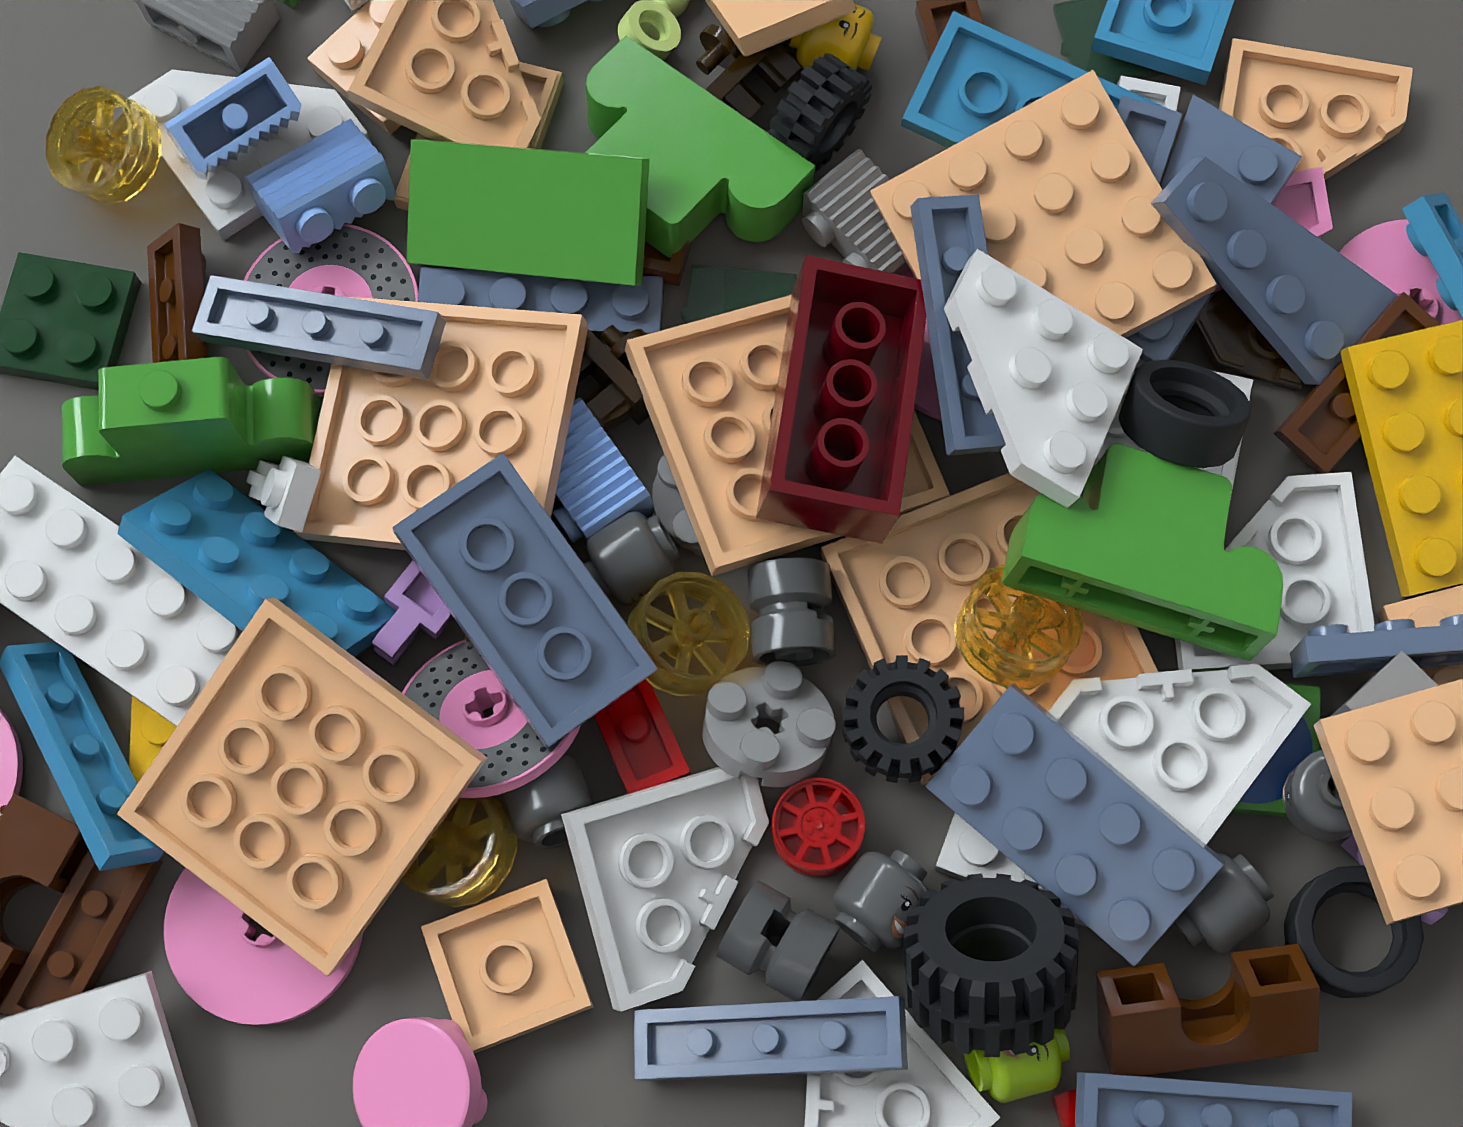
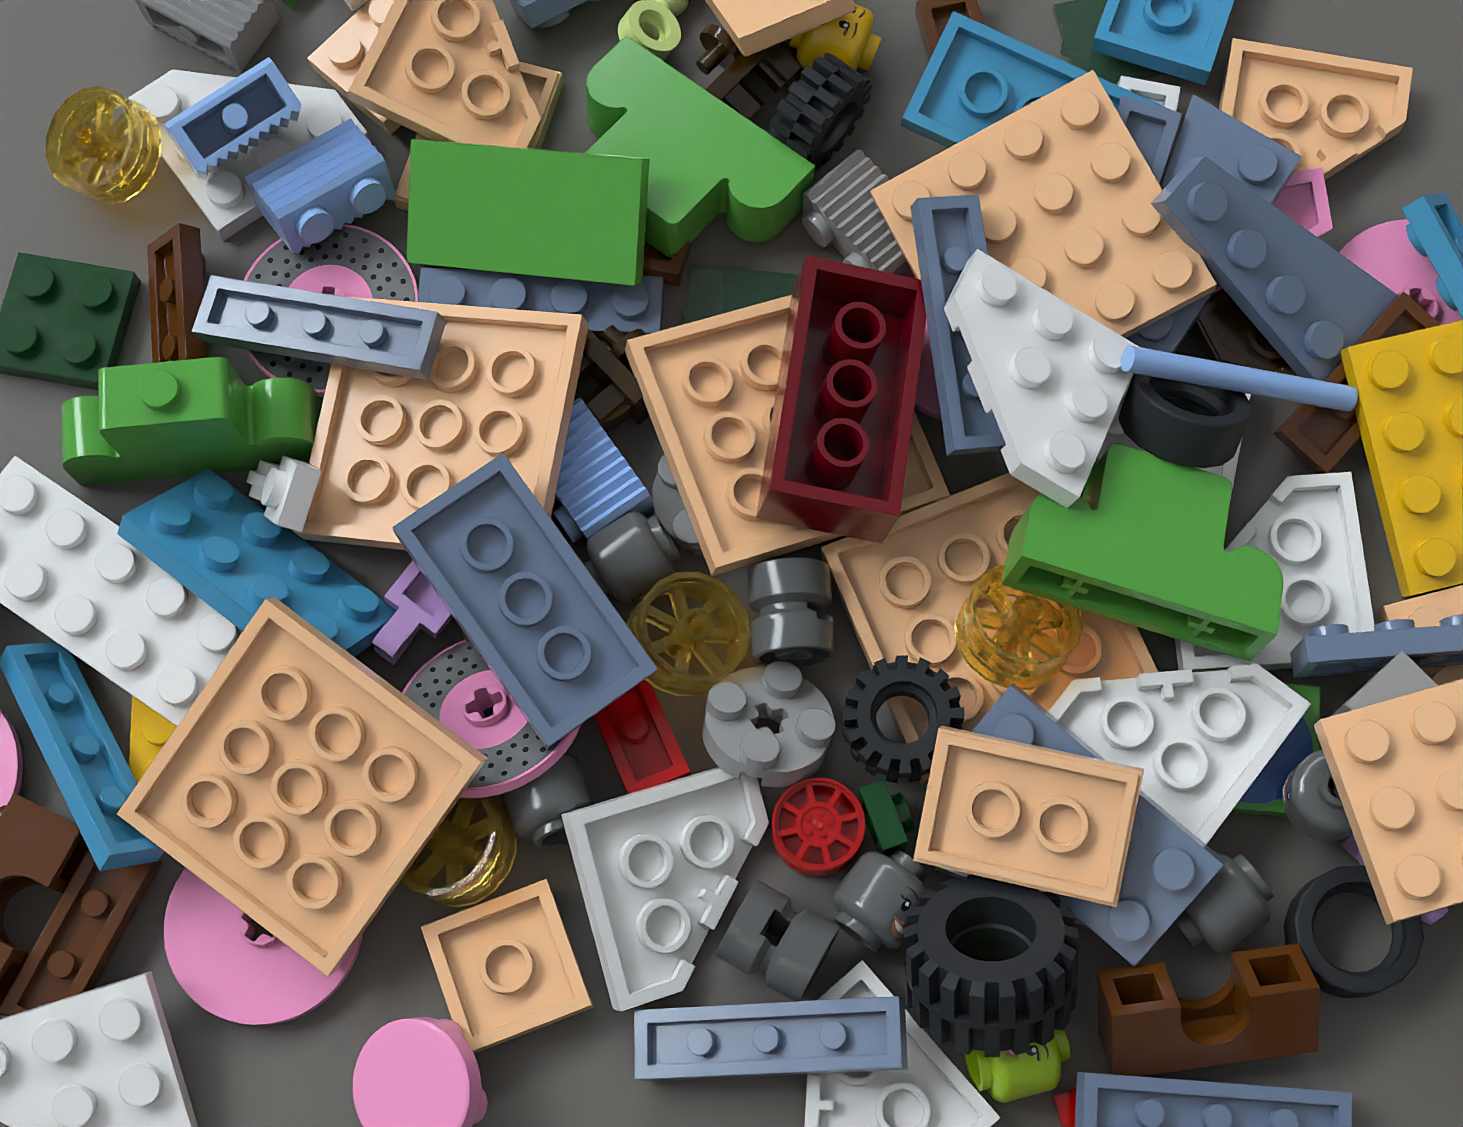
none -> dark green plate [857,779,914,857]
none -> light nougat tile [913,726,1144,907]
none -> light blue bar [1121,345,1358,412]

